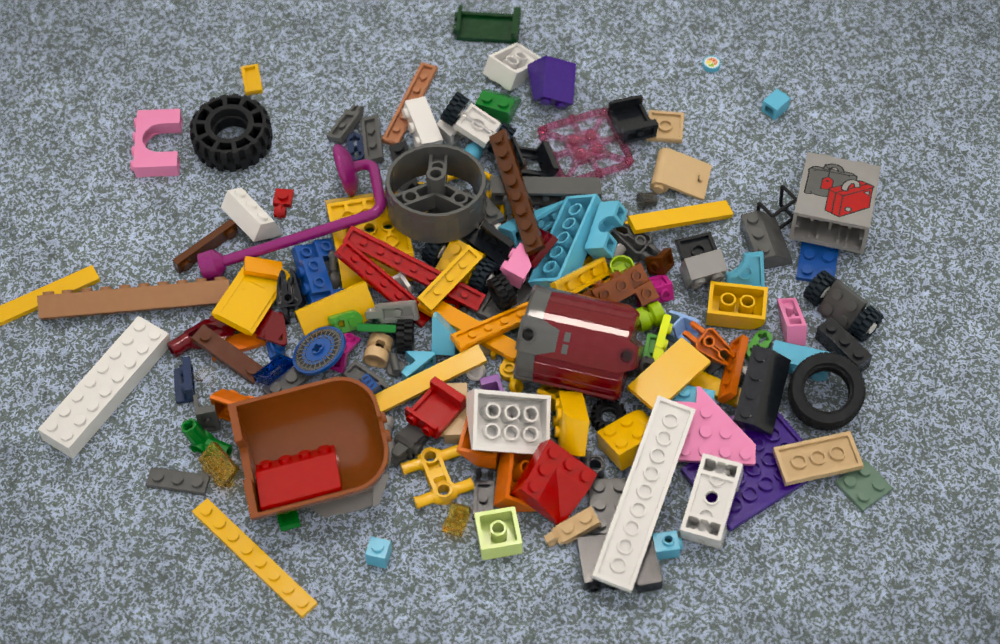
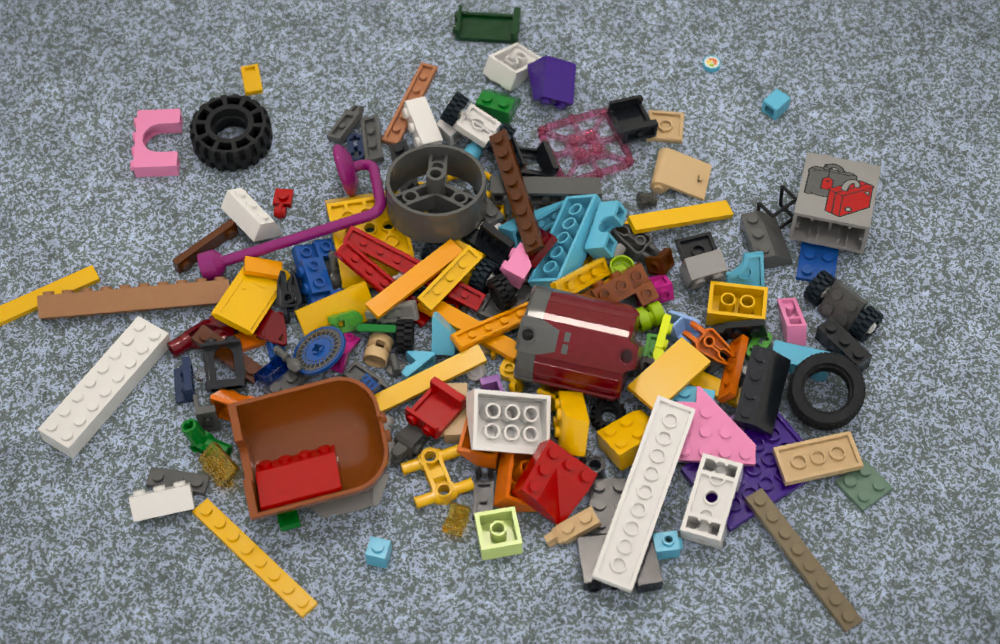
none -> white brick [129,480,195,522]
none -> black panel [200,336,247,393]
none -> dark grey piece [273,345,302,372]
none -> light orange tile [365,239,463,320]
none -> black hinge [711,319,768,341]
none -> dark tan plate [745,488,863,633]

